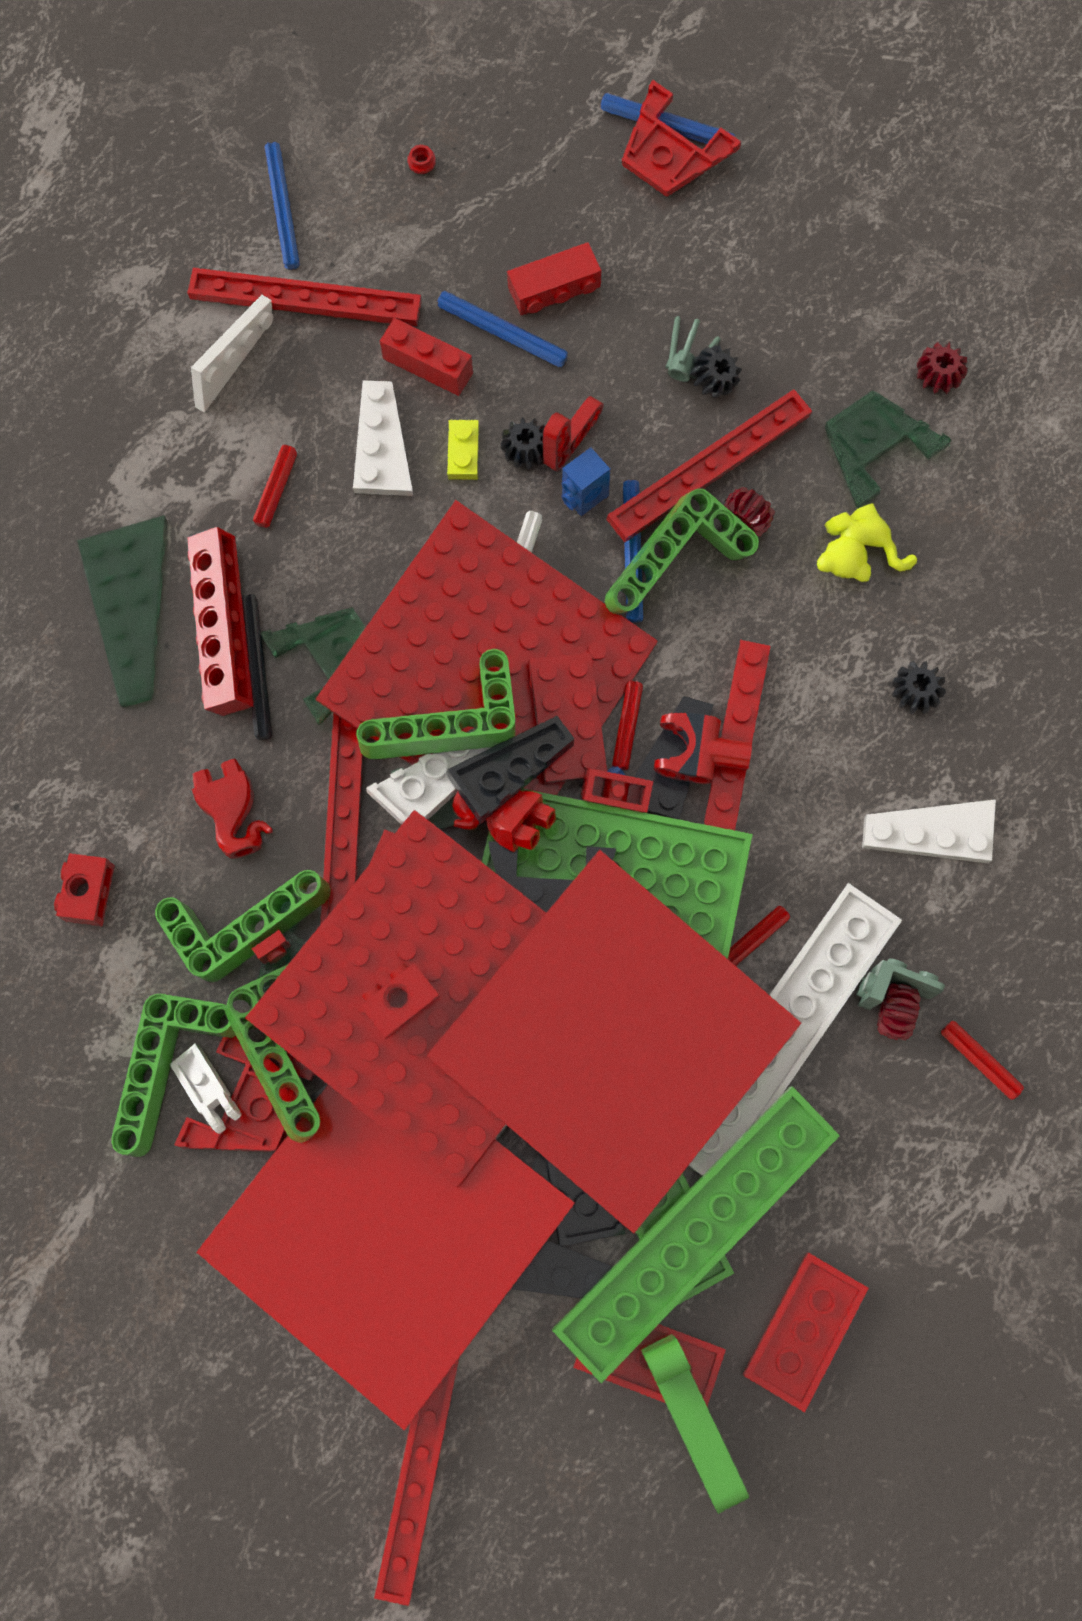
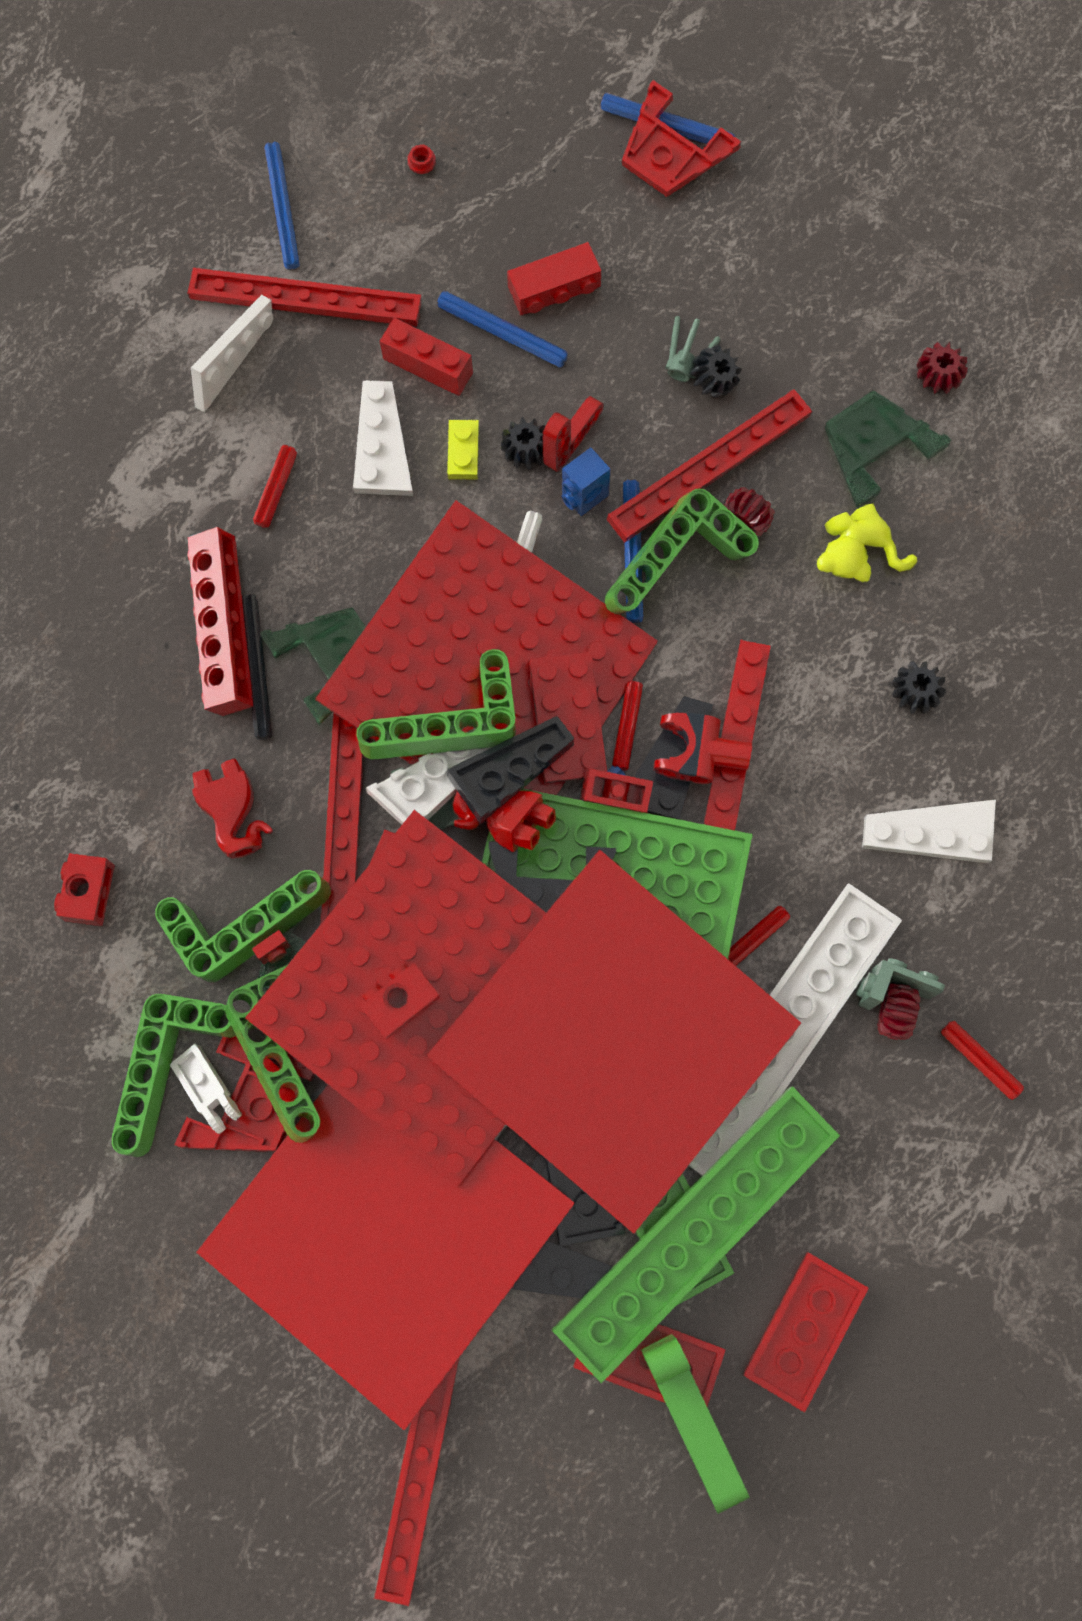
clear green wing [77,515,167,708] -> none

